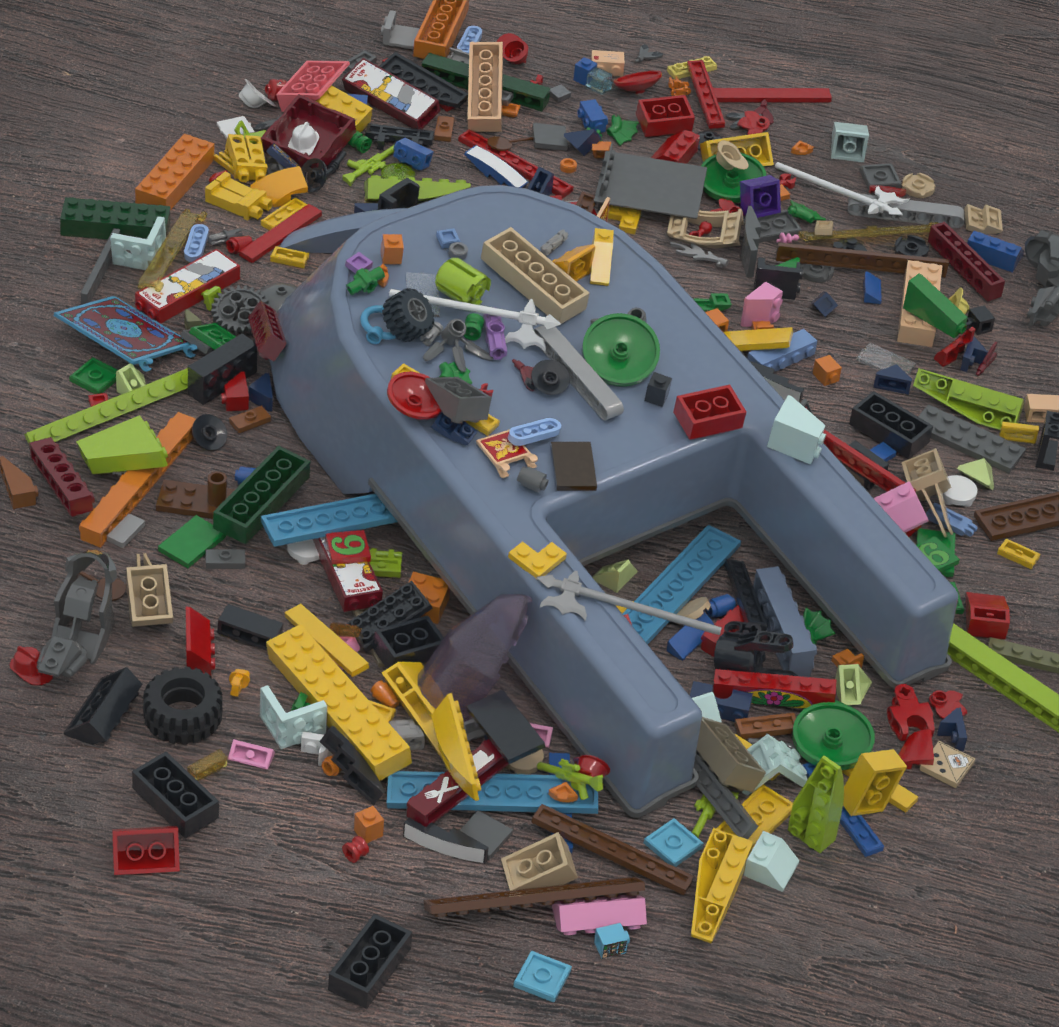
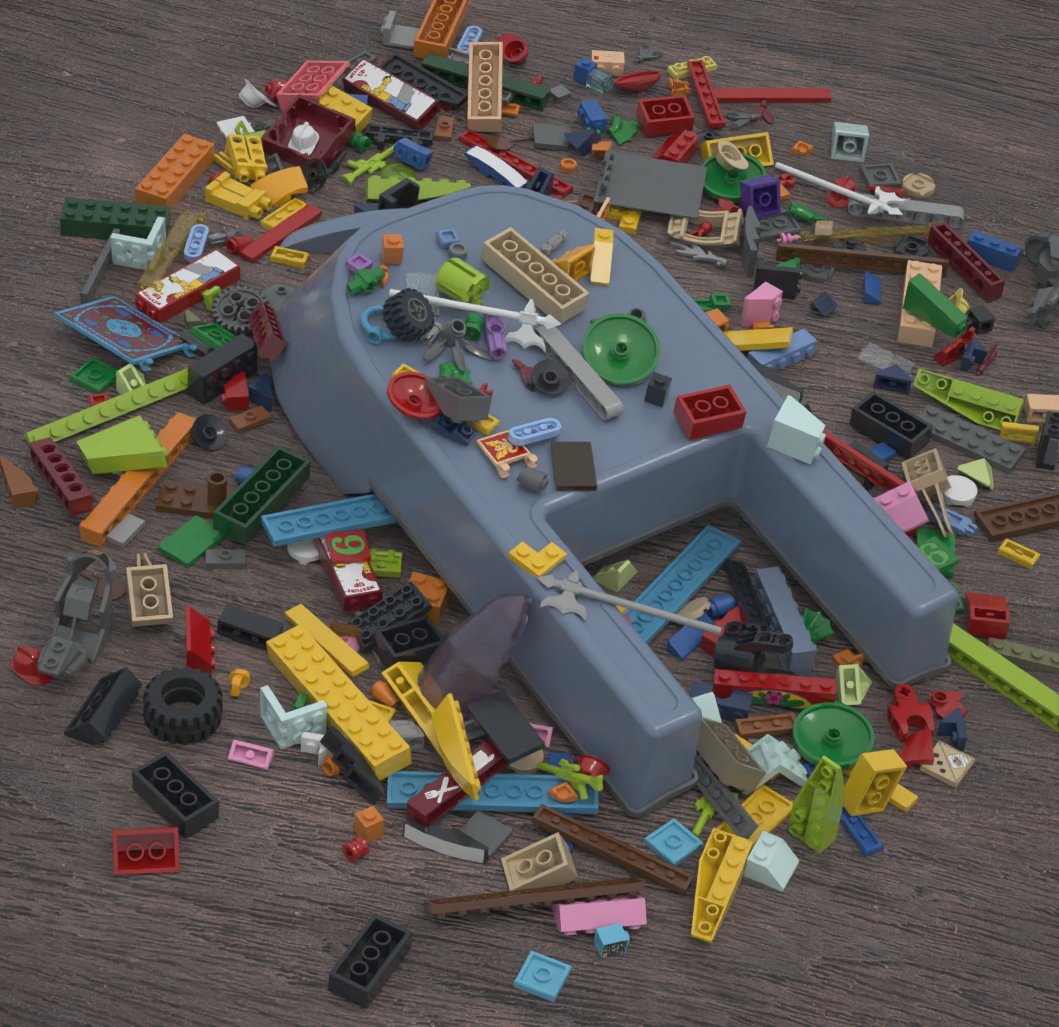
clear yellow piece [187,749,227,781] -> none
tile [266,143,299,169] -> none
red plate [737,111,770,135] -> none
orange brick [812,355,842,386] -> none
tan slope [964,204,1003,234] -> none
none -> red piece [826,175,857,208]

